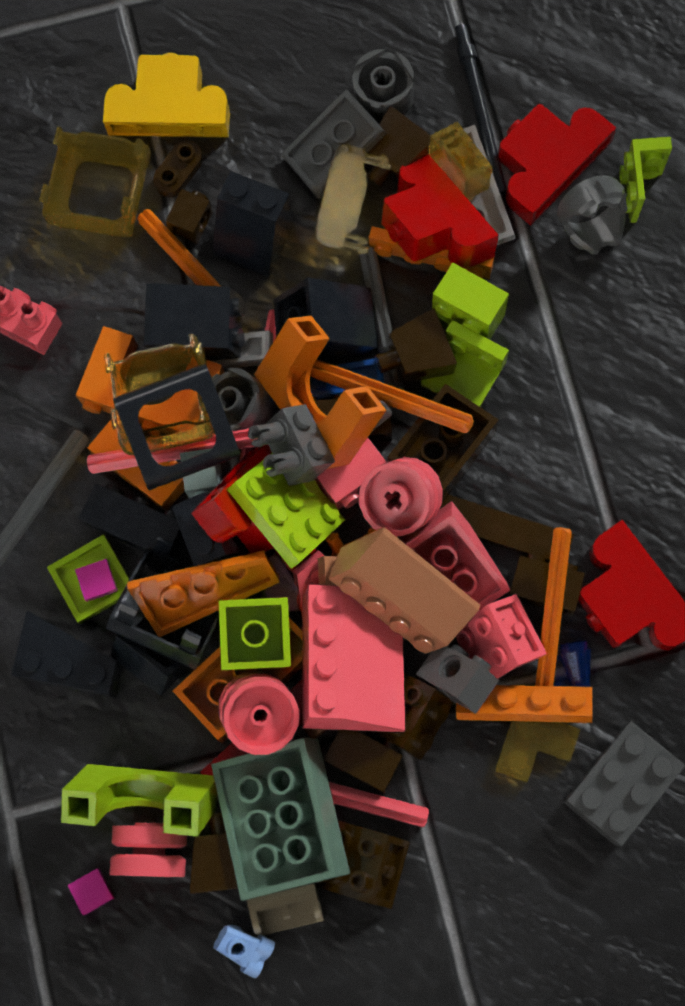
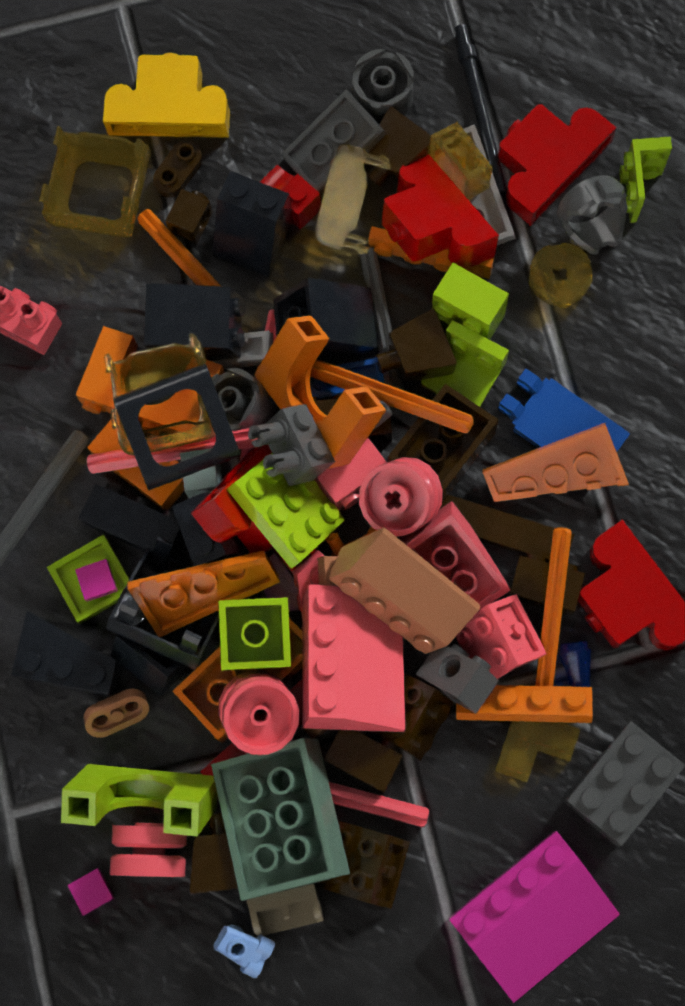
none -> nougat plate [83,689,149,738]
none -> red arch [260,165,322,230]
none -> dark pink slope [448,831,620,1003]
none -> orange wing [482,423,629,502]
none -> blue tile [498,369,631,452]
none -> clear yellow plate [529,243,593,308]

